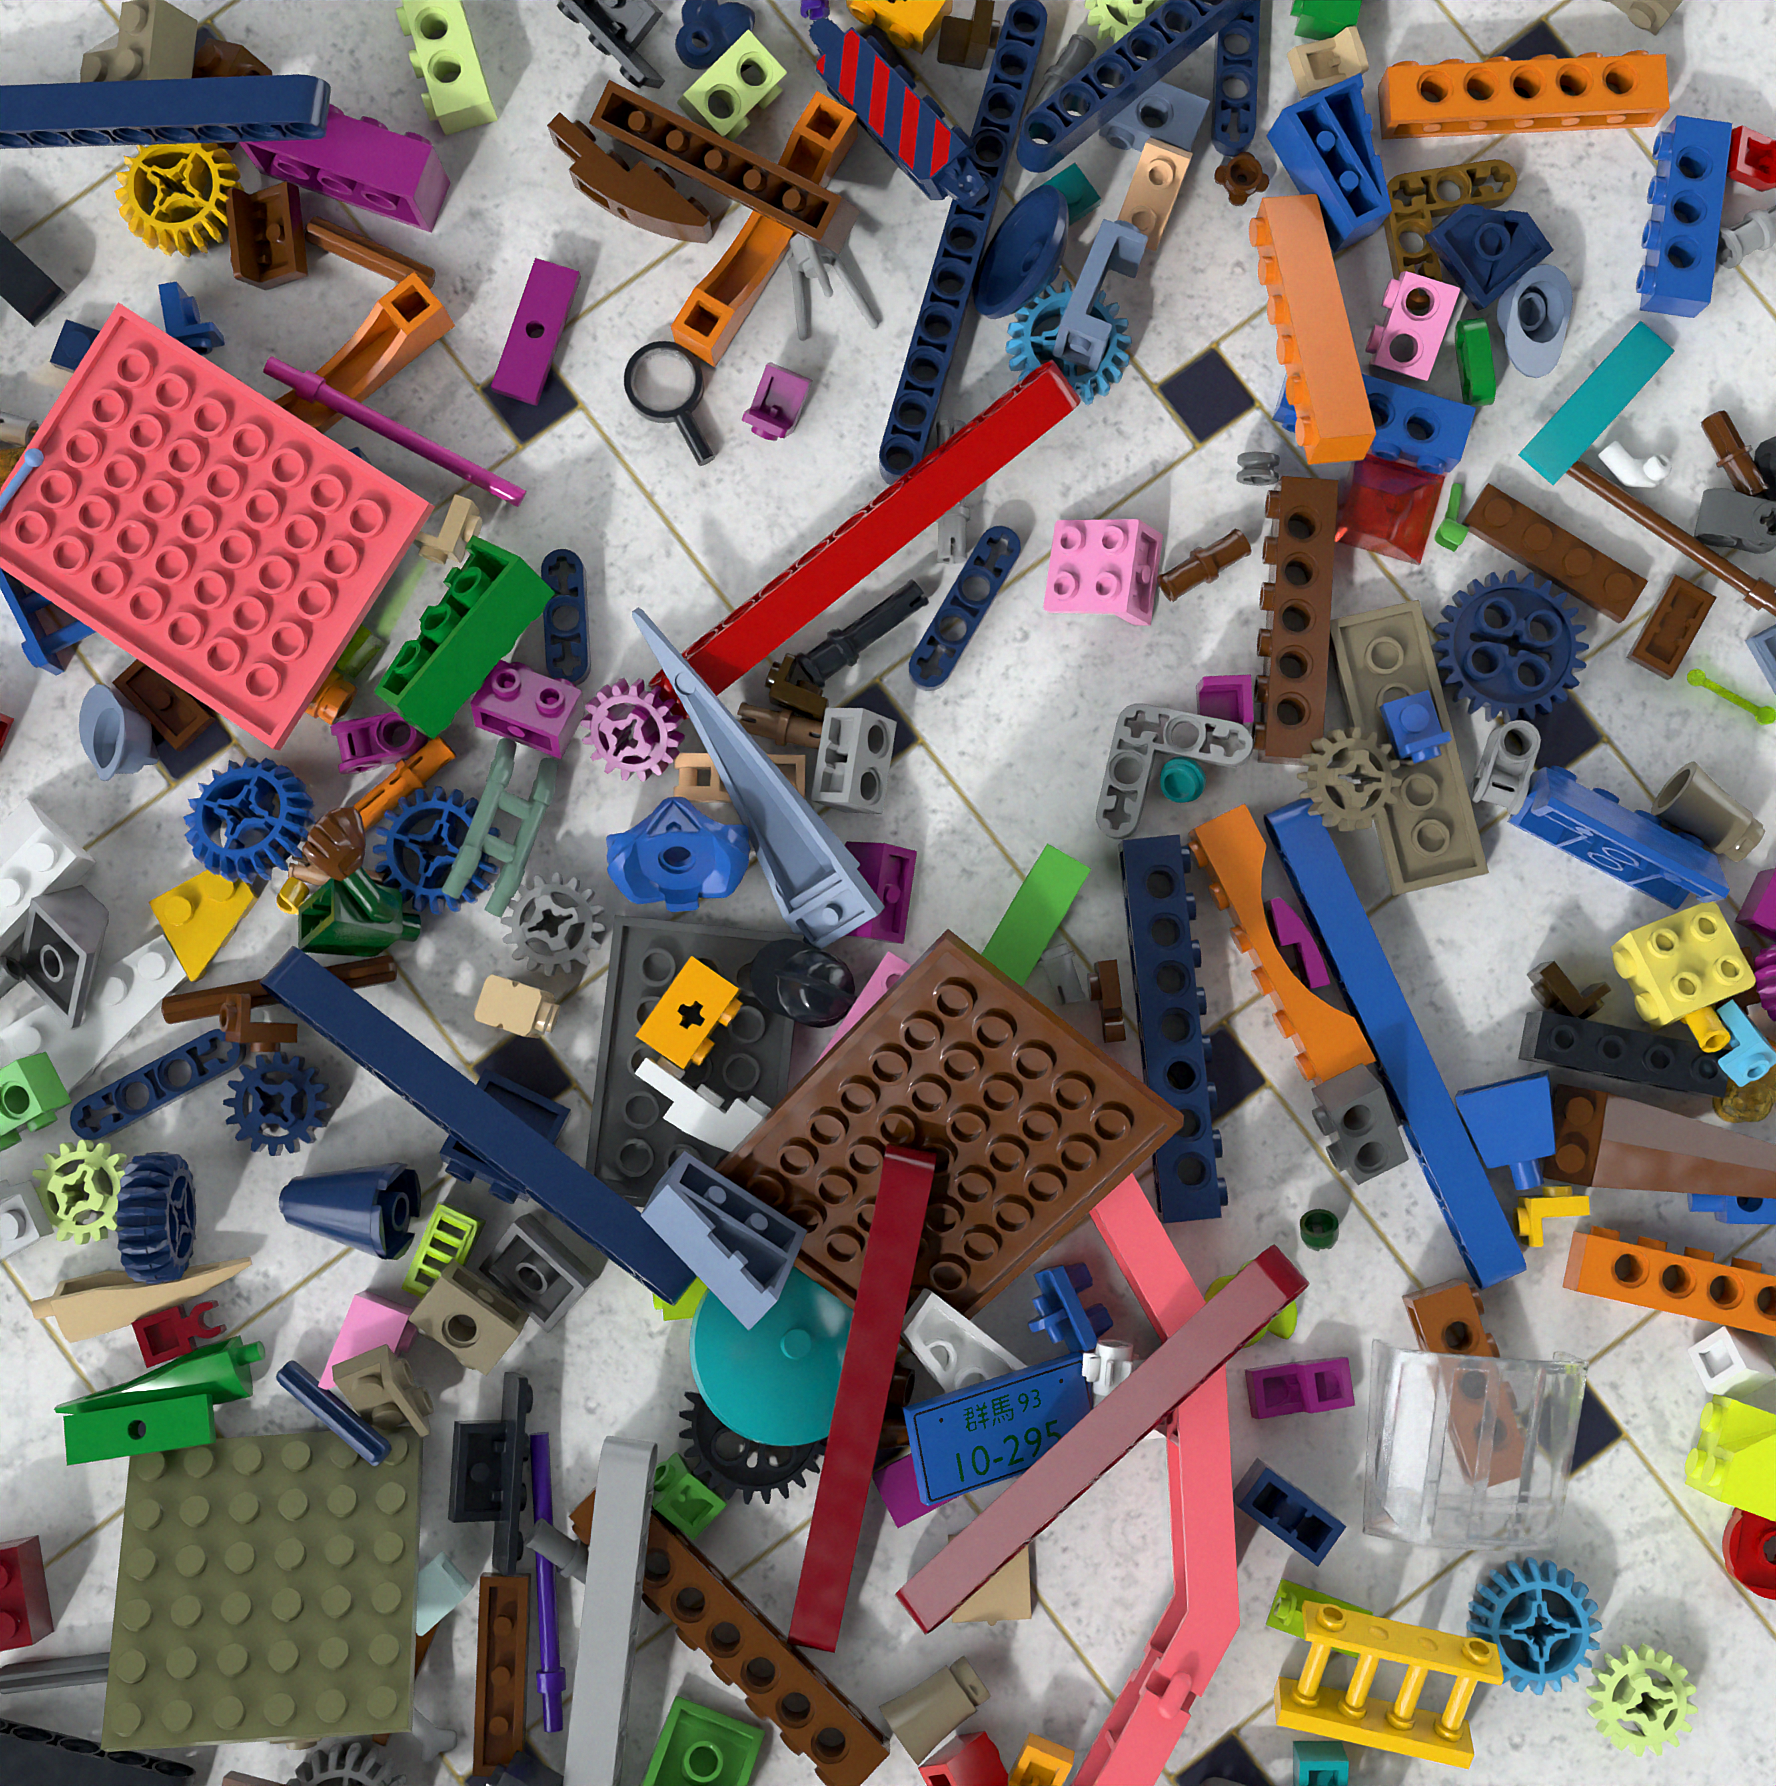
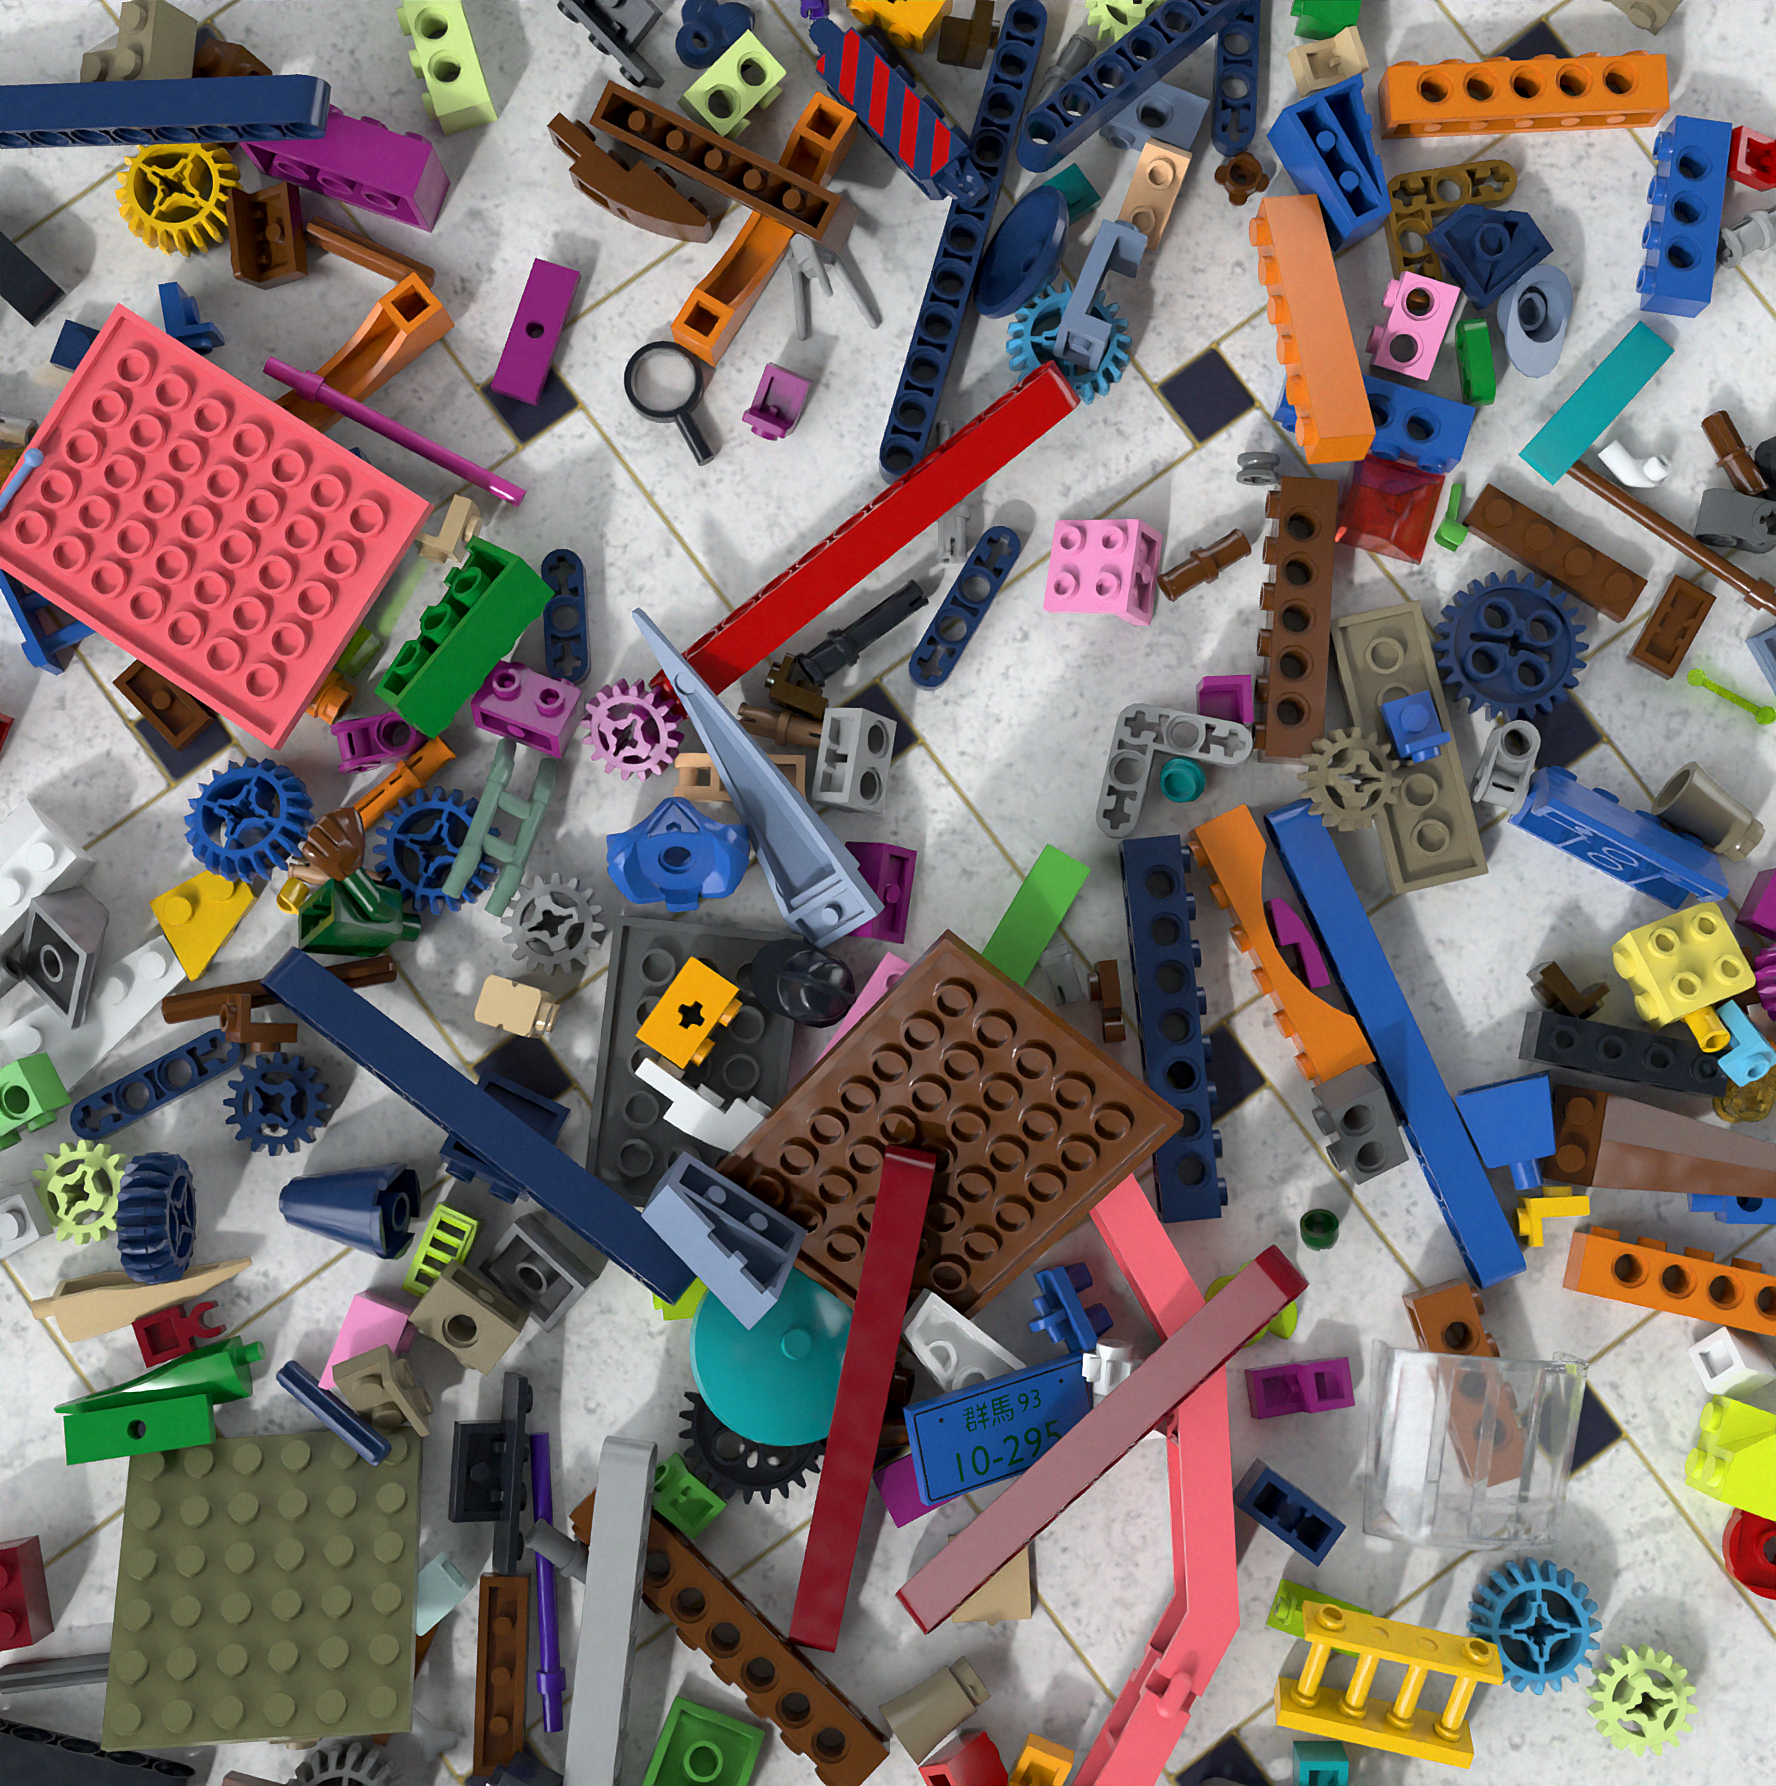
sand blue piece [79,684,160,781] -> none

